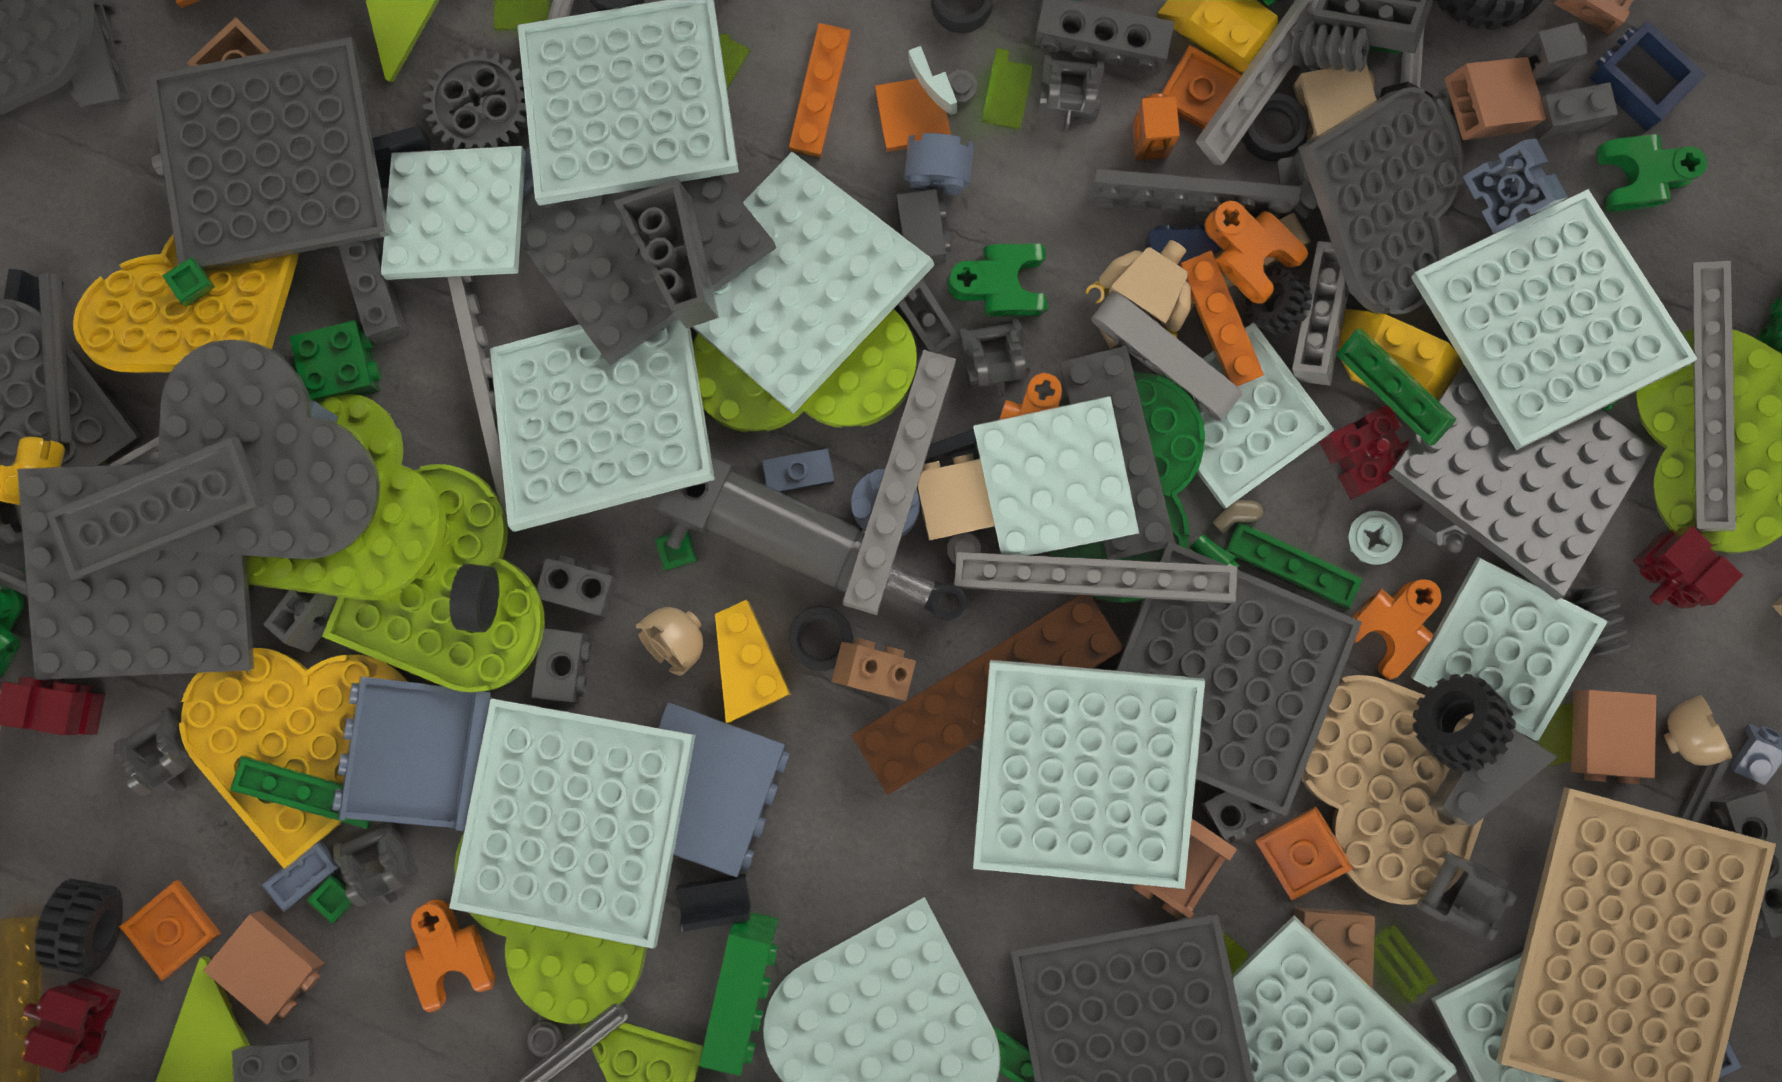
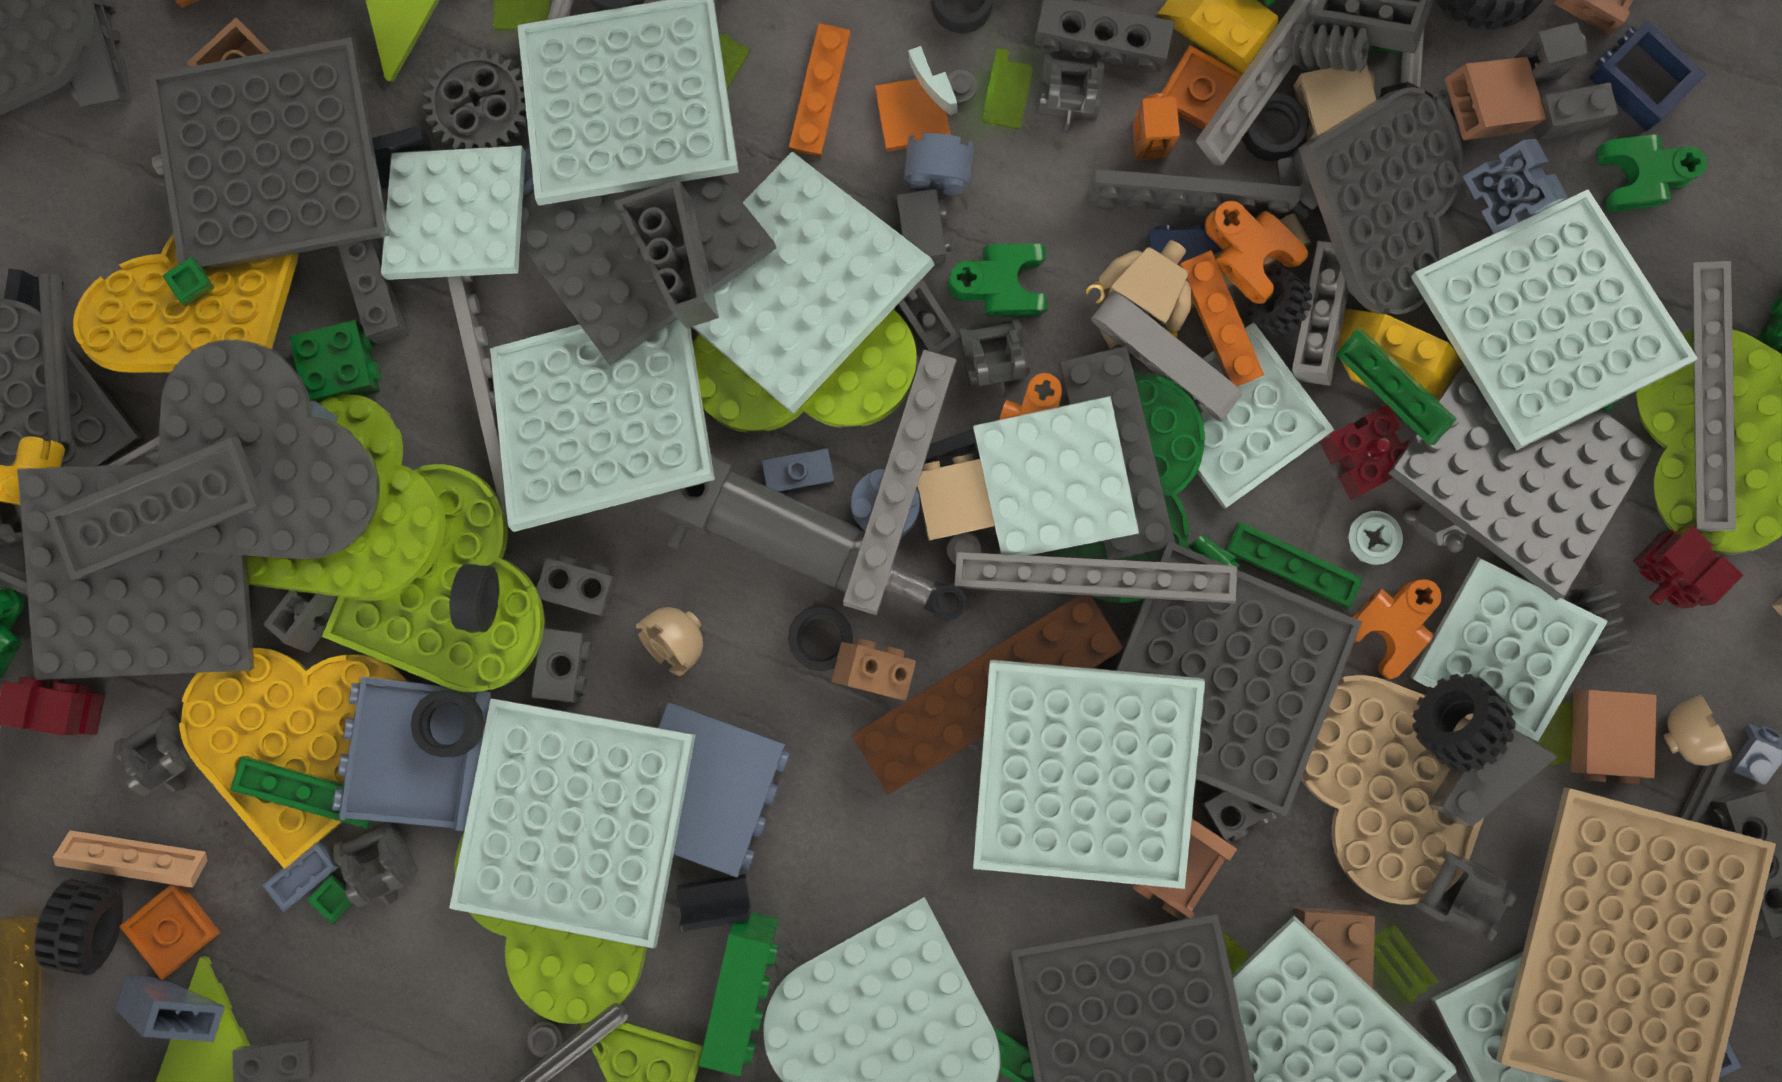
dark red brick [22,978,121,1073] -> none
nougat brick [203,910,325,1024] -> none
orange piece [405,899,496,1013] -> none
green tile [655,530,698,572] -> none
yellow wedge [715,600,792,723] -> none
dark tan arm [1212,500,1263,533] -> none
orange tile [1255,806,1353,901] -> none
none -> light nougat plate [53,830,208,888]
none -> sand blue slope [115,975,225,1042]
none -> black tyre [411,690,484,757]

